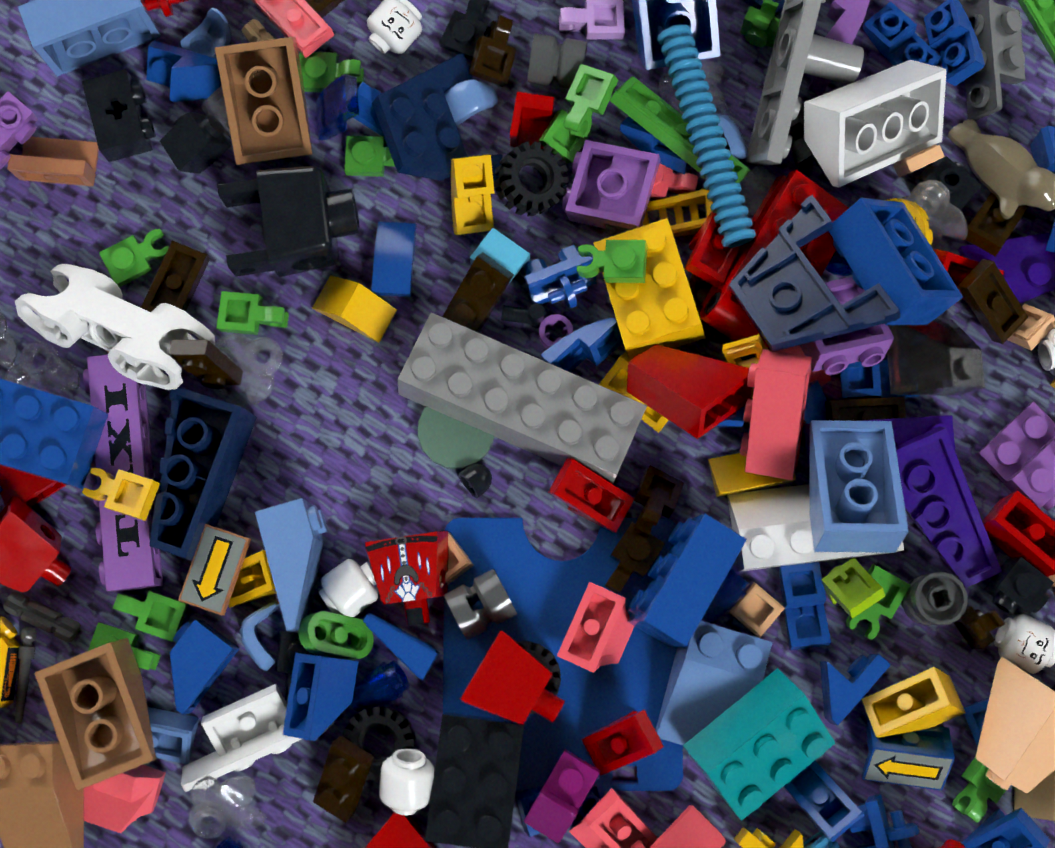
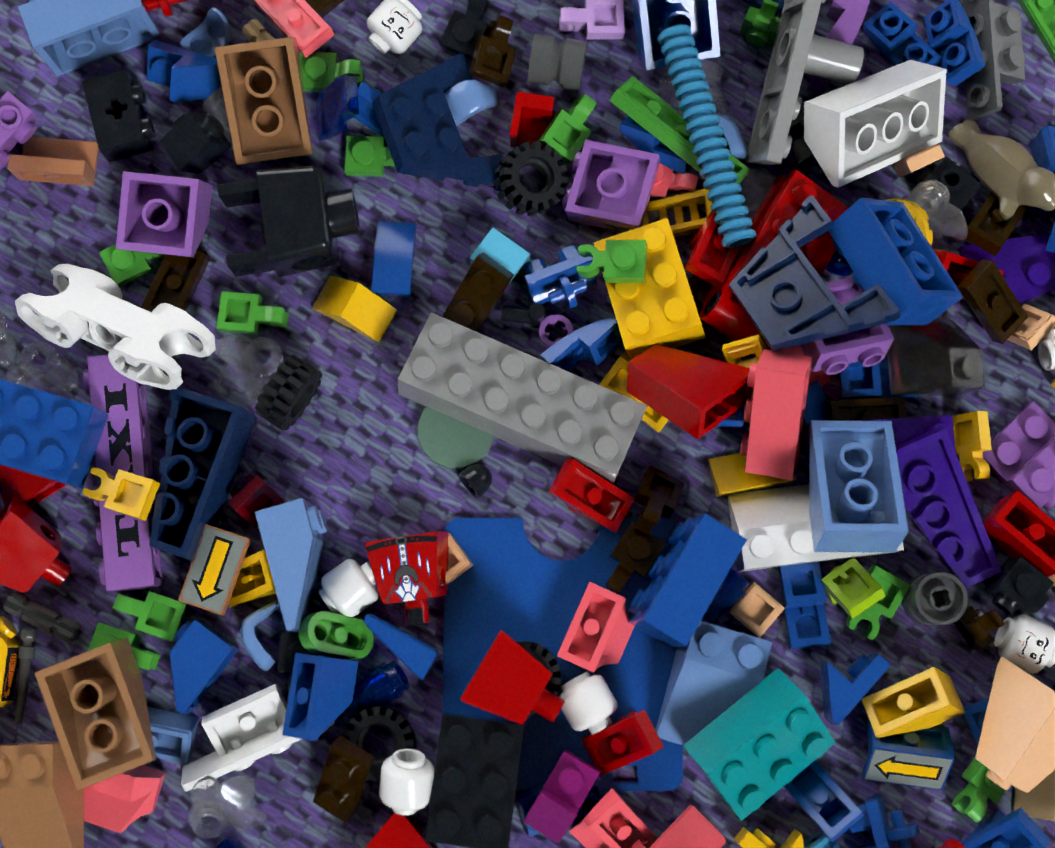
dark brown plate [169,340,243,389] -> none
dark grey wheel [444,568,517,641] -> none
yellow slope [451,154,495,235] -> none
bright green plate [564,64,618,139] -> none
none -> medium lavender slope [116,171,212,257]
none -> dark red tile [228,474,284,528]
none -> black tyre [255,355,322,431]
none -> white head [559,671,618,735]
none -> yellow plate [952,411,992,482]

